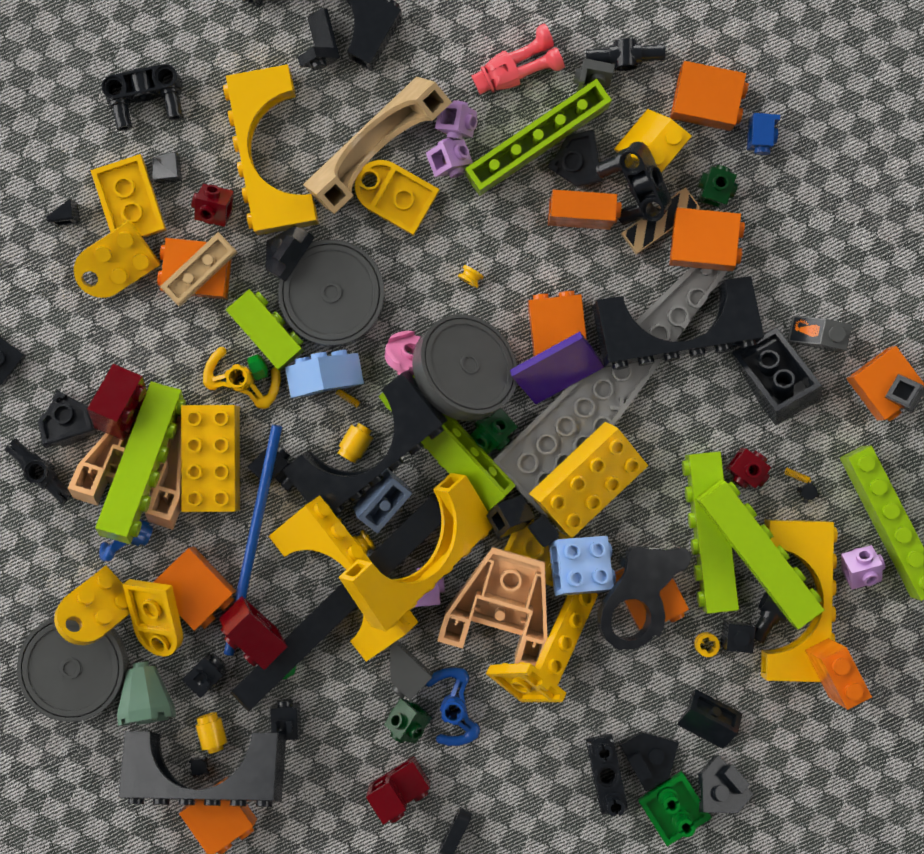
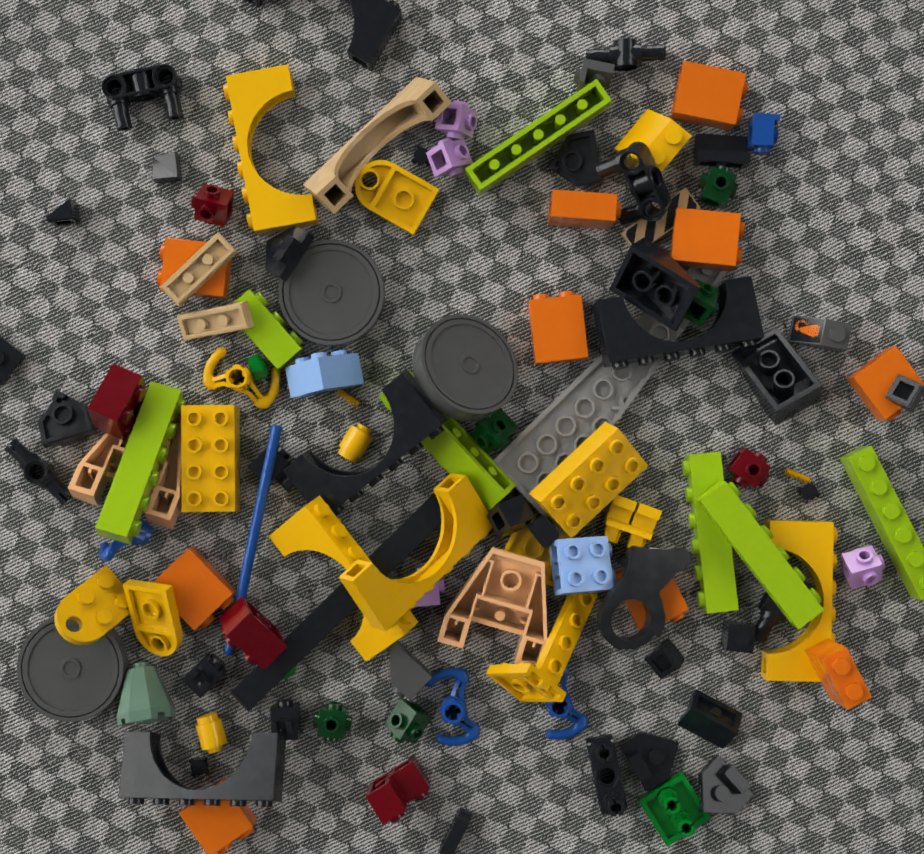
yellow plate [74,220,161,298] -> none
yellow plate [90,154,167,238] -> none
black bracket [298,8,340,70] -> none
sand blue brick [352,469,412,534] -> none
yellow bush [353,529,376,555] -> none
bright pink plate [385,331,420,375] -> none
yellow bush [458,265,484,288] -> none
coral piece [471,23,565,95] -> none
dark purple tile [510,332,604,404] -> none
yellow bush [694,632,720,657] -> none
none -> tan tile [177,301,254,341]
none -> dark green brick [313,701,352,742]
none -> black piece [411,146,431,167]
none -> blue piece [545,666,588,740]
none -> yellow hips [603,495,662,548]
none -> black slope [609,238,701,332]
none -> black slope [644,639,685,679]
none -> dark green brick [684,279,719,327]
none -> black panel [693,133,751,169]

